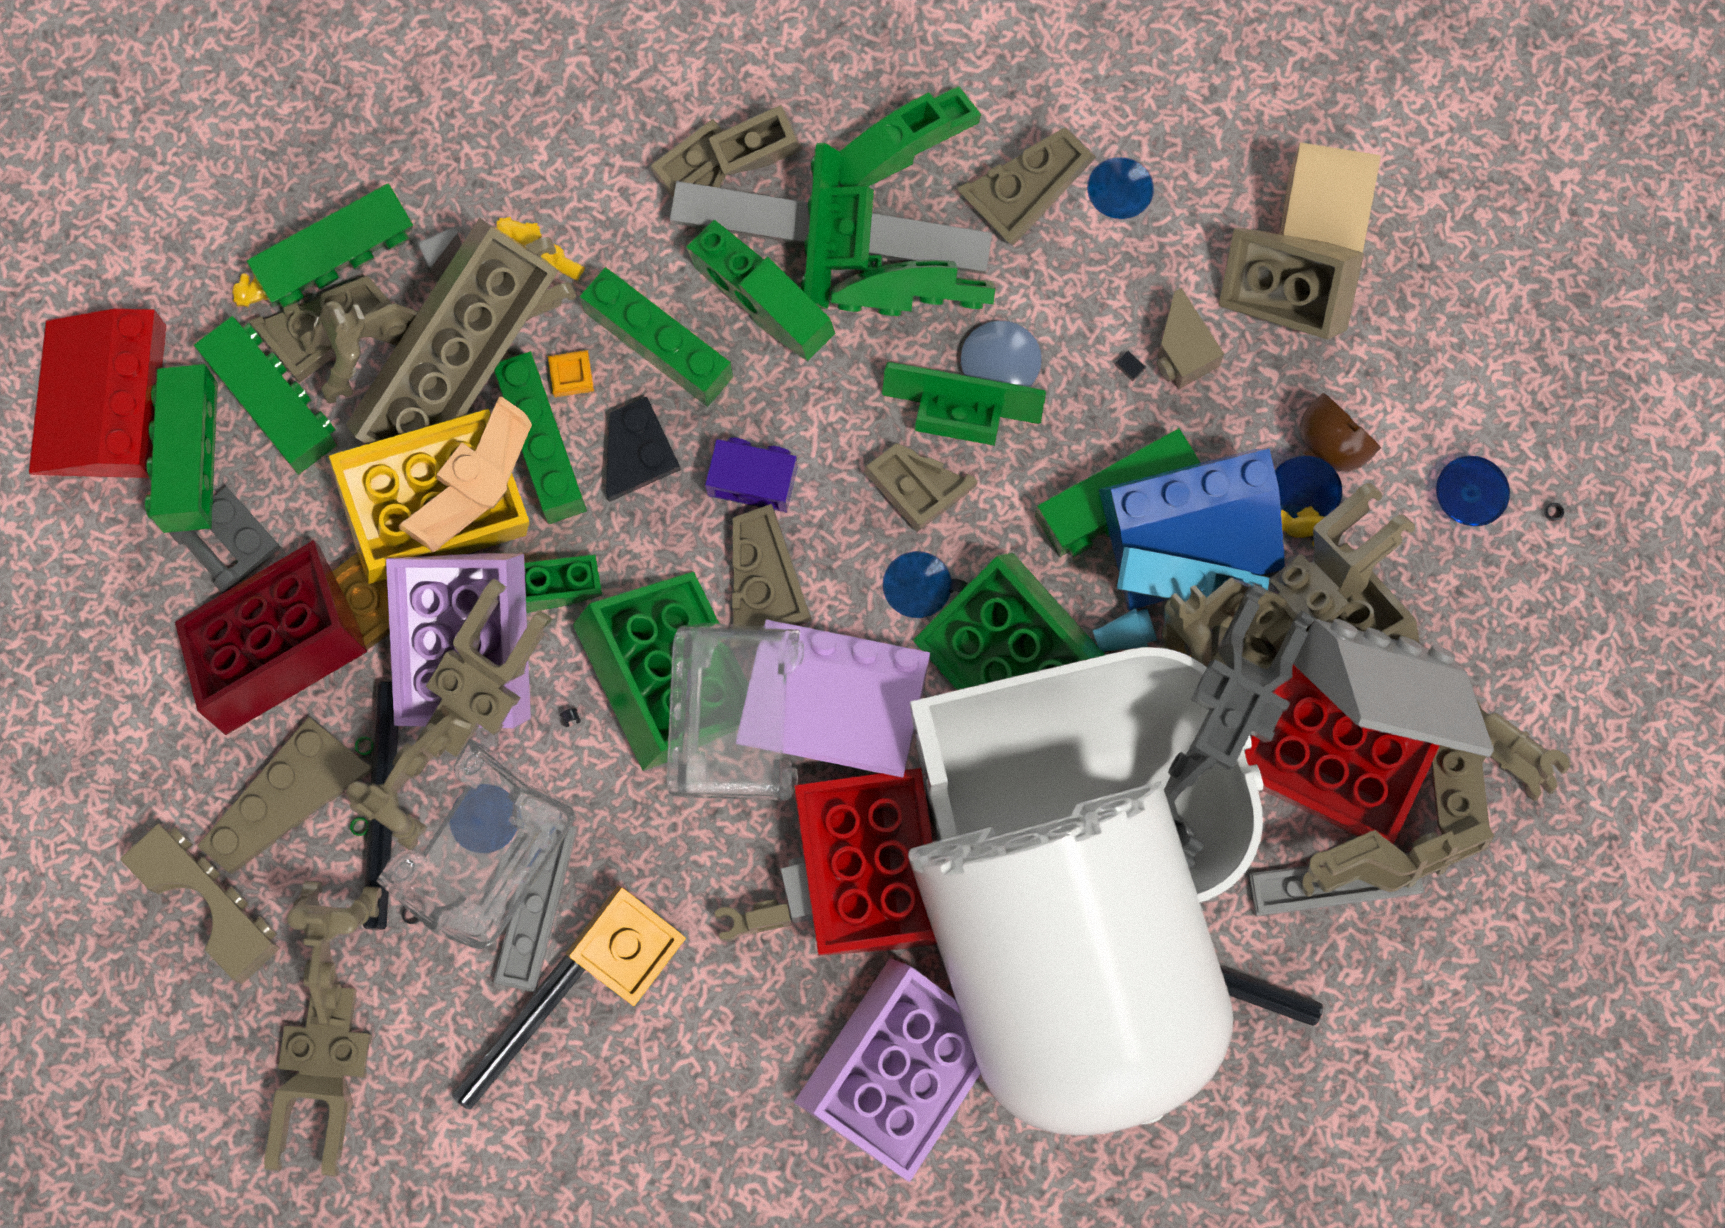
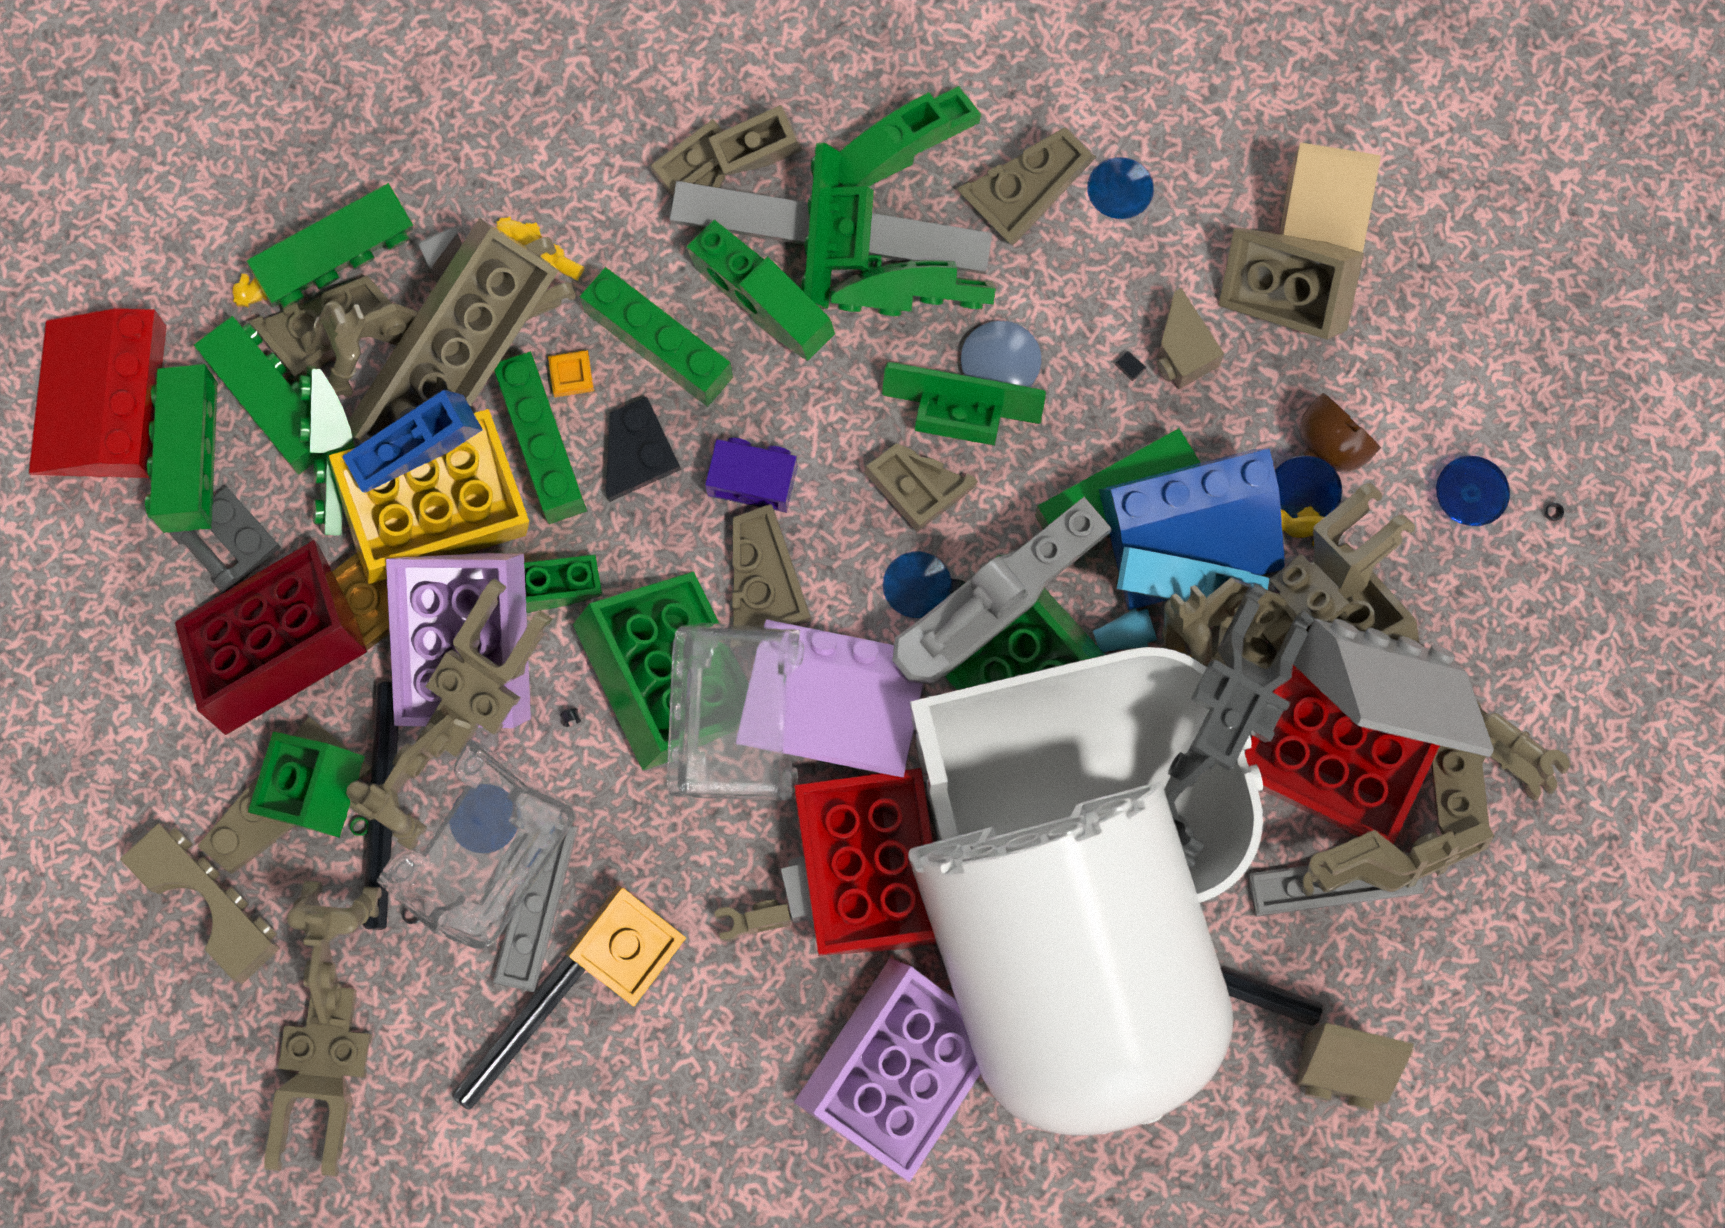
green piece [355,736,373,755] -> none
light nougat plate [399,396,532,552] -> none
none -> green slope [248,731,365,838]
none -> slope [298,366,355,536]
none -> blue slope [342,390,483,493]
none -> light grey piece [892,497,1111,685]
none -> dark tan slope [1296,1022,1414,1111]

